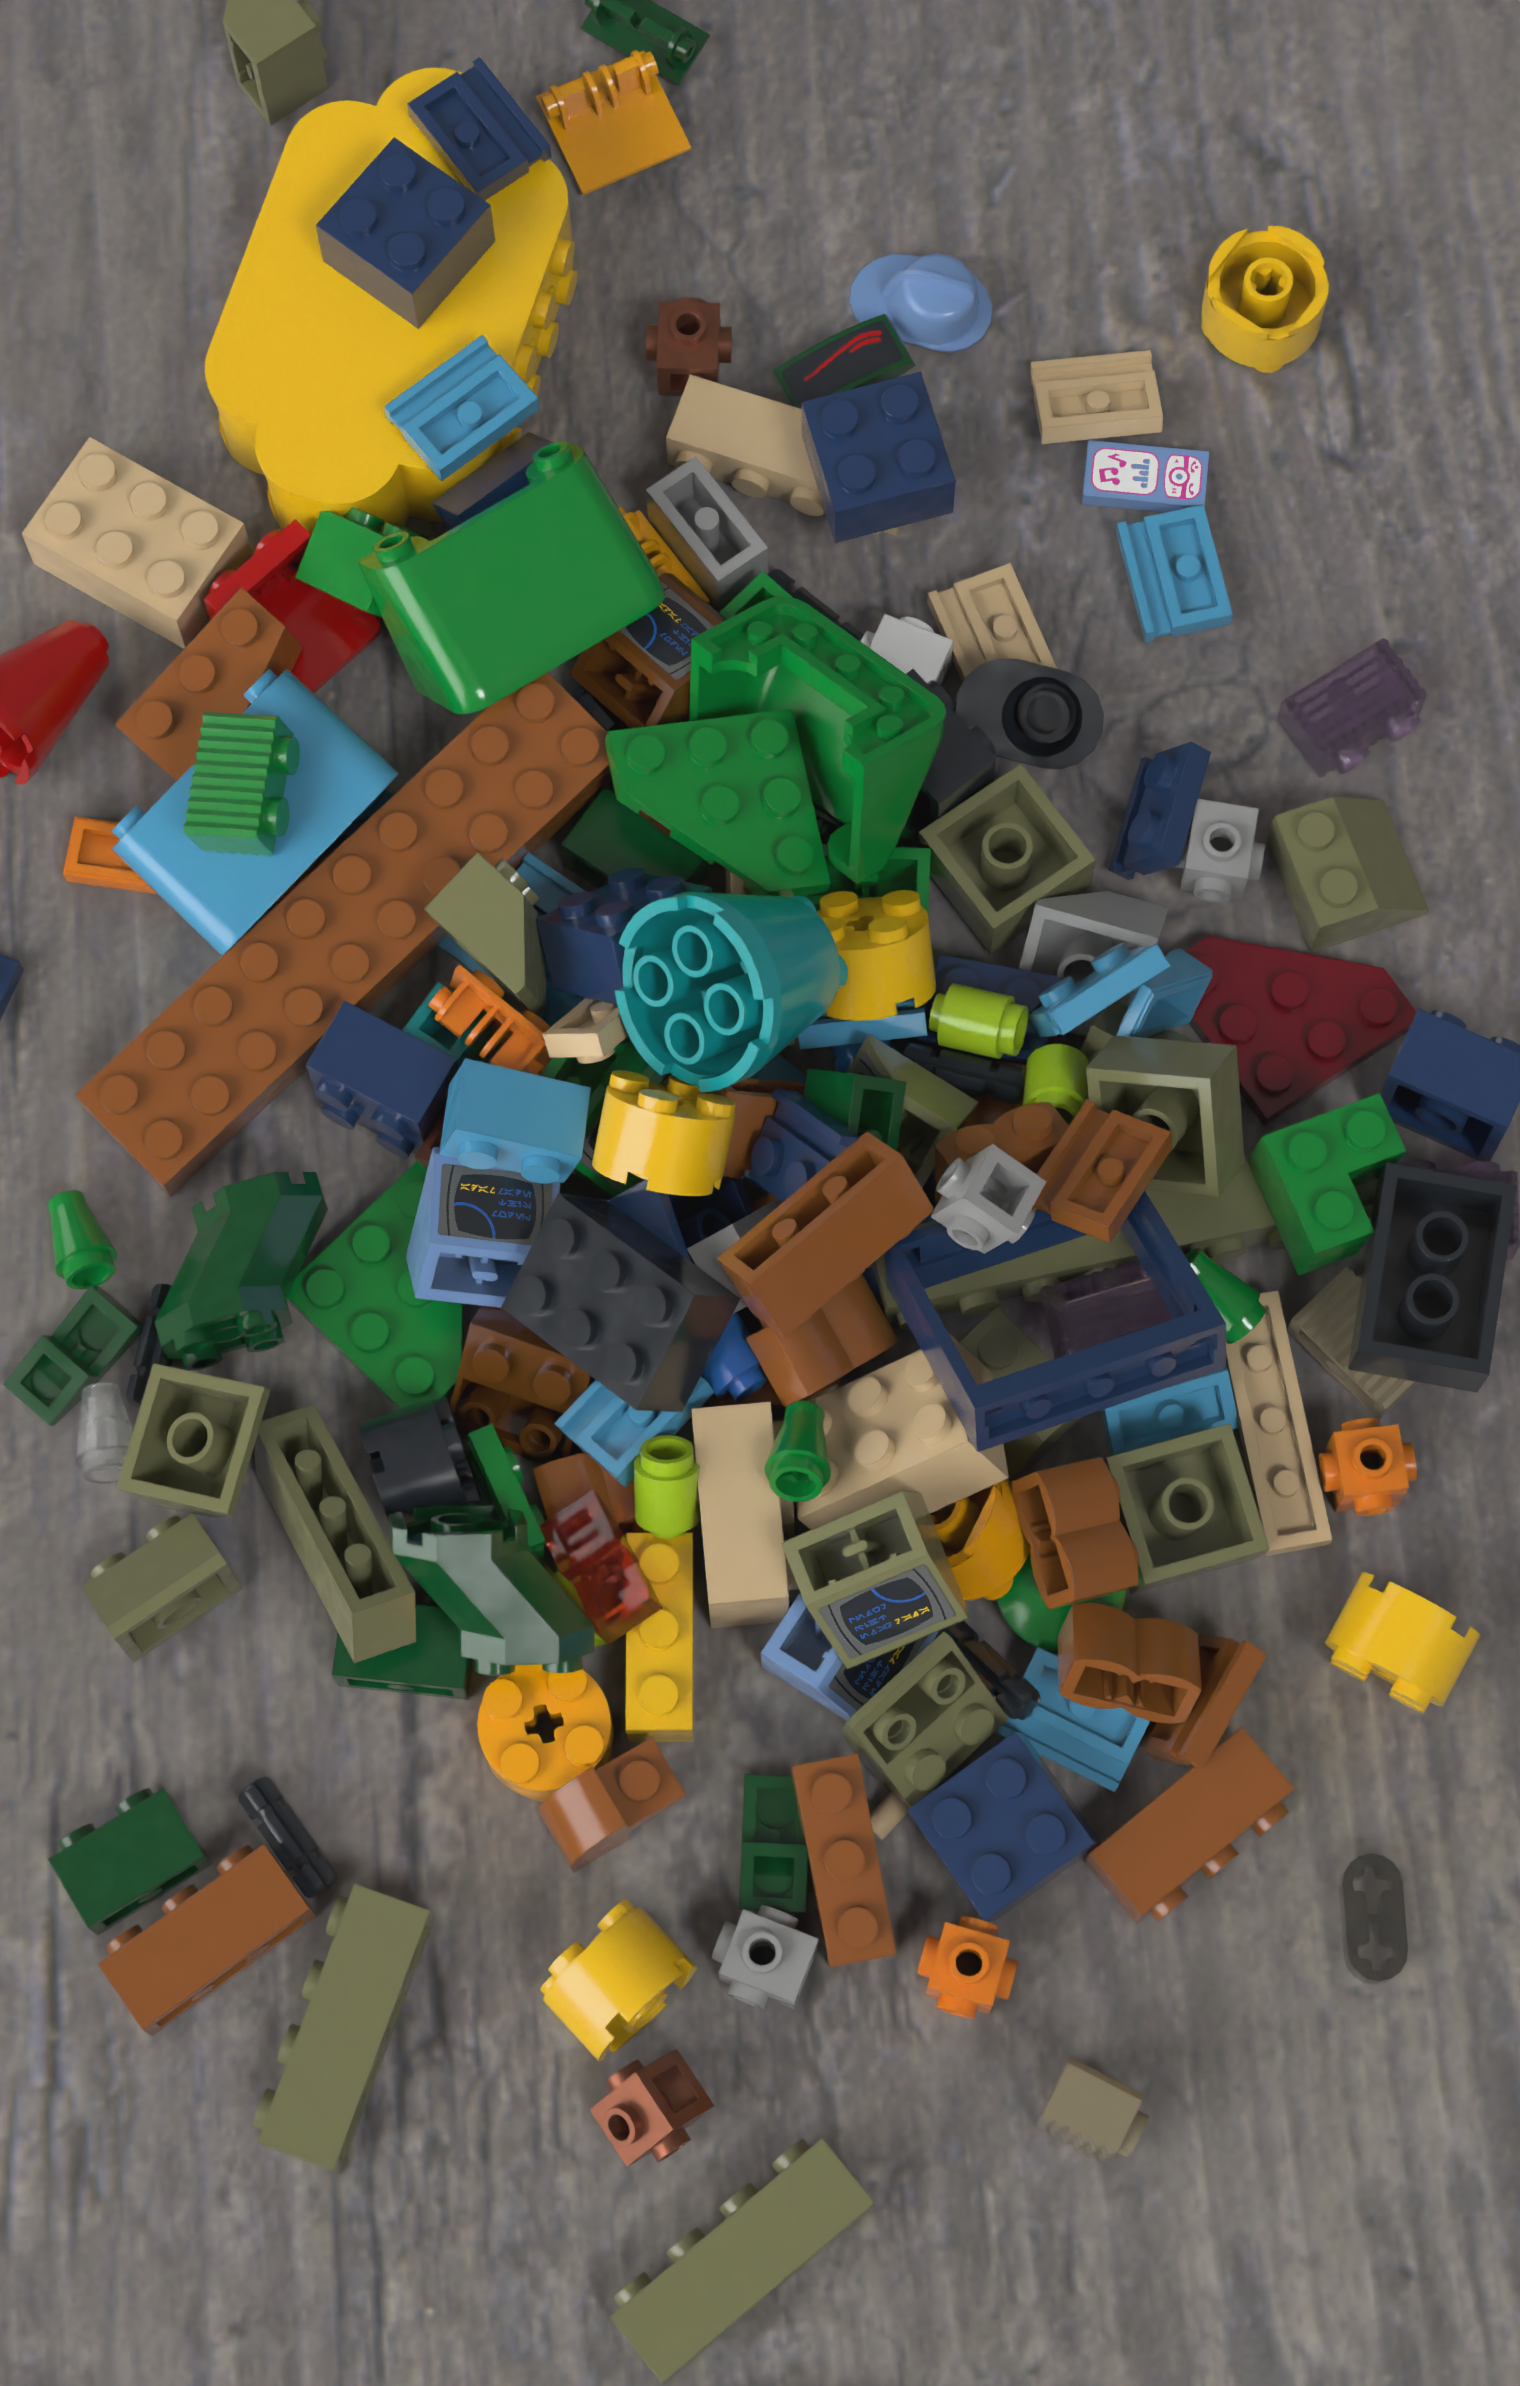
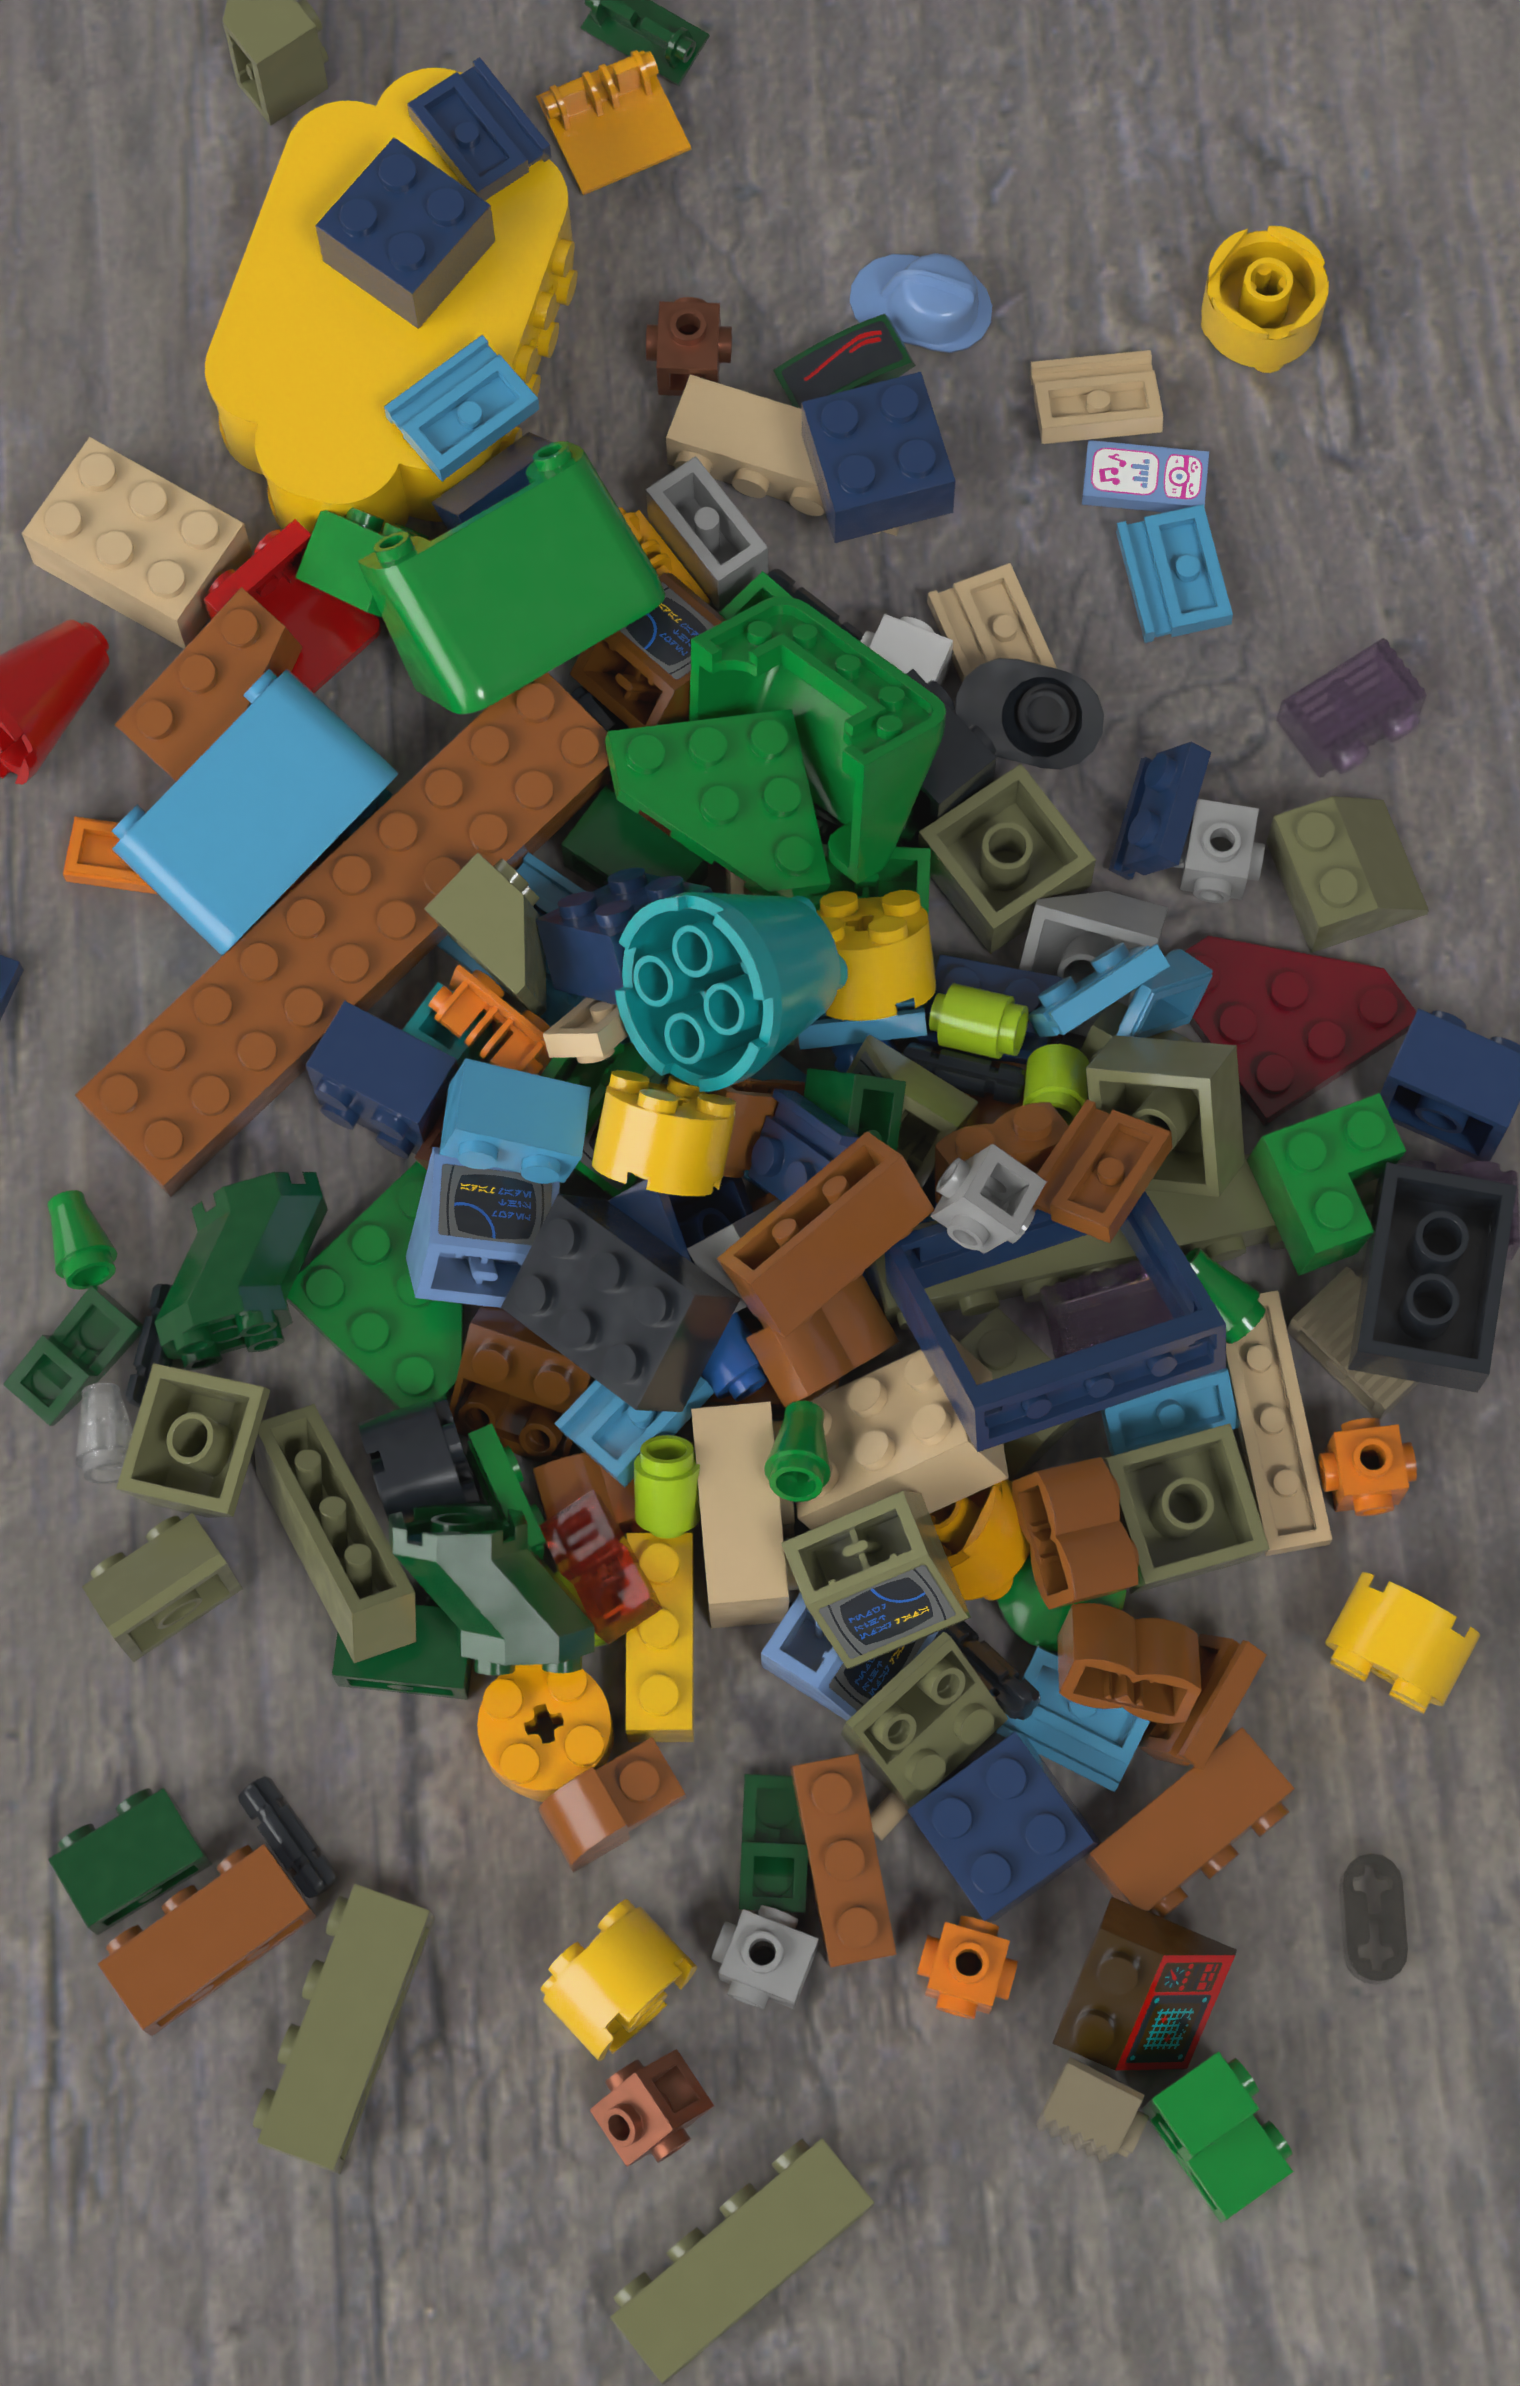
green brick [183,712,300,857] -> none
none -> dark brown slope [1052,1896,1237,2071]
none -> green brick [1141,2051,1293,2223]

